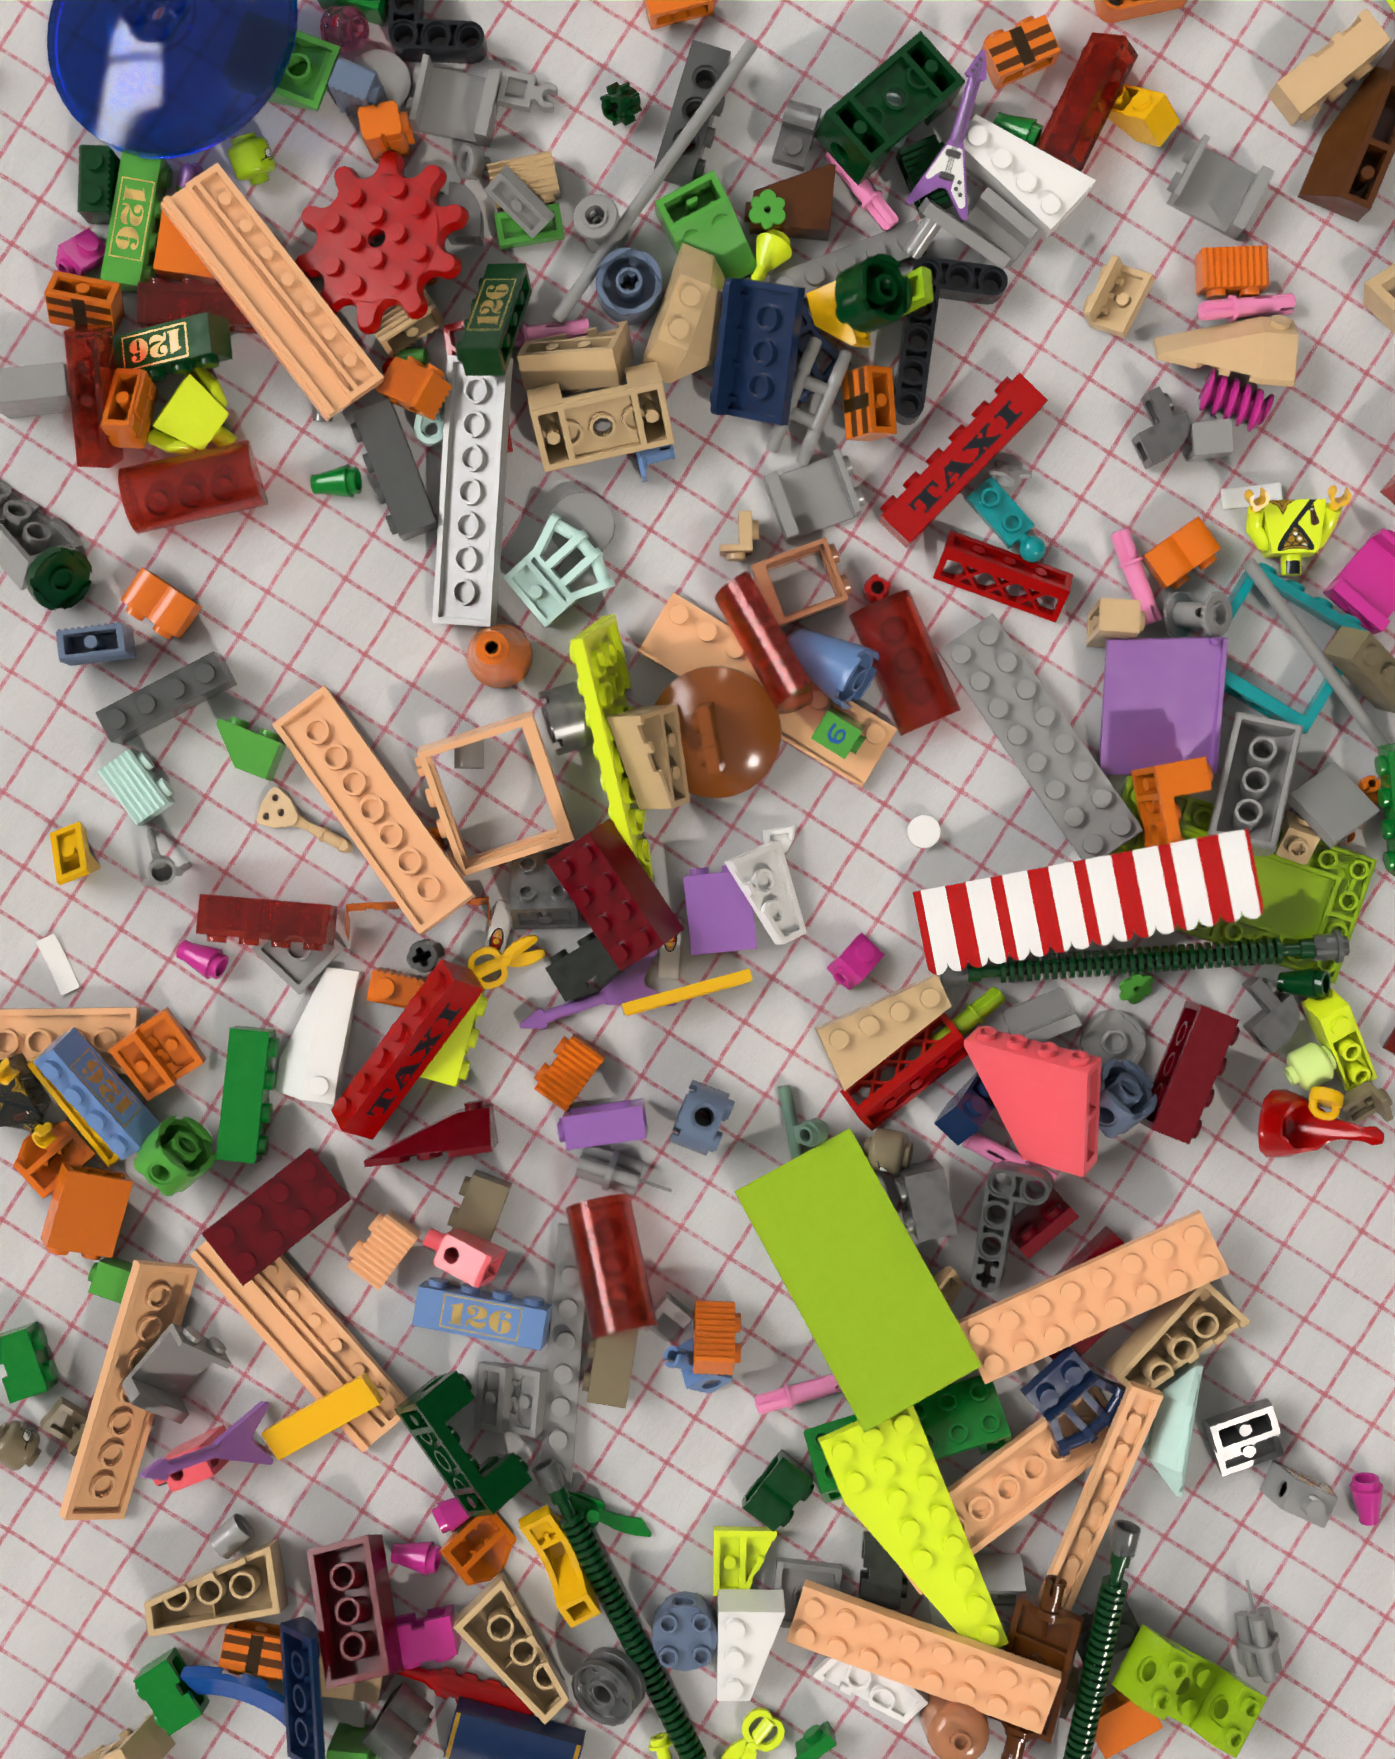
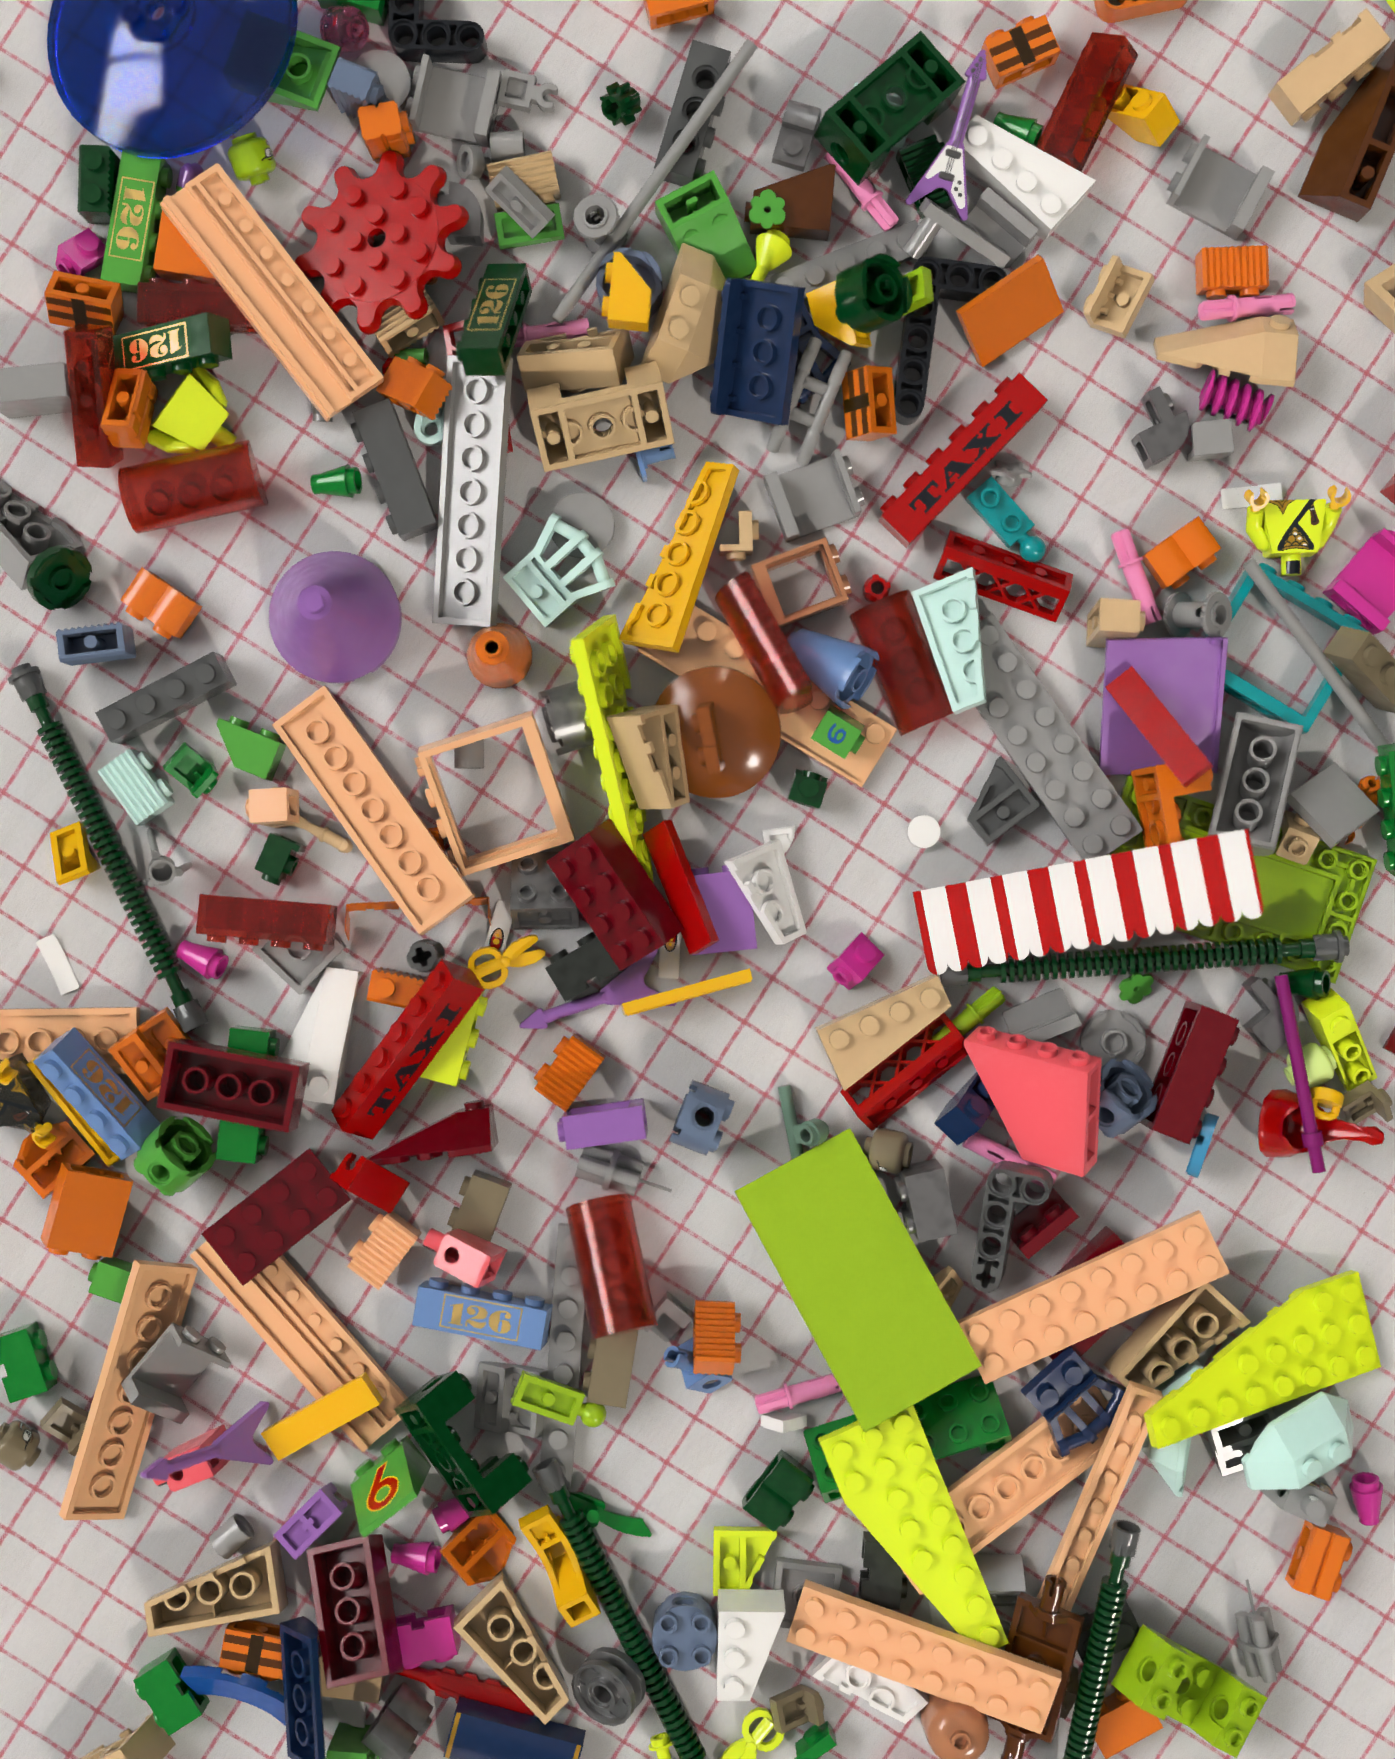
none -> dark green hose [8,663,208,1034]
none -> dark red brick [156,1038,310,1133]
none -> green bracket [163,742,219,798]
none -> light nougat brick [245,787,300,825]
none -> dark green brick [254,833,307,886]
none -> medium lavender cone [269,551,402,683]
none -> medium lavender hinge [273,1483,348,1560]
none -> red hinge [329,1152,410,1214]
none -> bright green slope [350,1436,431,1538]
none -> light grey beam [490,130,526,163]
none -> lime plate [510,1370,606,1428]
none -> yellow slope [602,251,652,332]
none -> yellow wing [619,462,739,653]
none -> red tile [643,820,719,955]
none -> white tile [760,1412,807,1433]
none -> dark tan bracket [769,1684,825,1734]
none -> dark green brick [787,769,828,810]
none -> light aqua wing [911,567,987,715]
none -> orange tile [956,255,1064,367]
none -> dark grey wing [967,756,1040,846]
none -> red tile [1105,666,1213,788]
none -> neon yellow wing [1143,1270,1381,1449]
none -> dark azure tile [1186,1113,1219,1178]
none -> light aqua wedge [1241,1391,1354,1490]
none -> magenta bar [1274,974,1326,1173]
none -> orange brick [1285,1520,1353,1601]

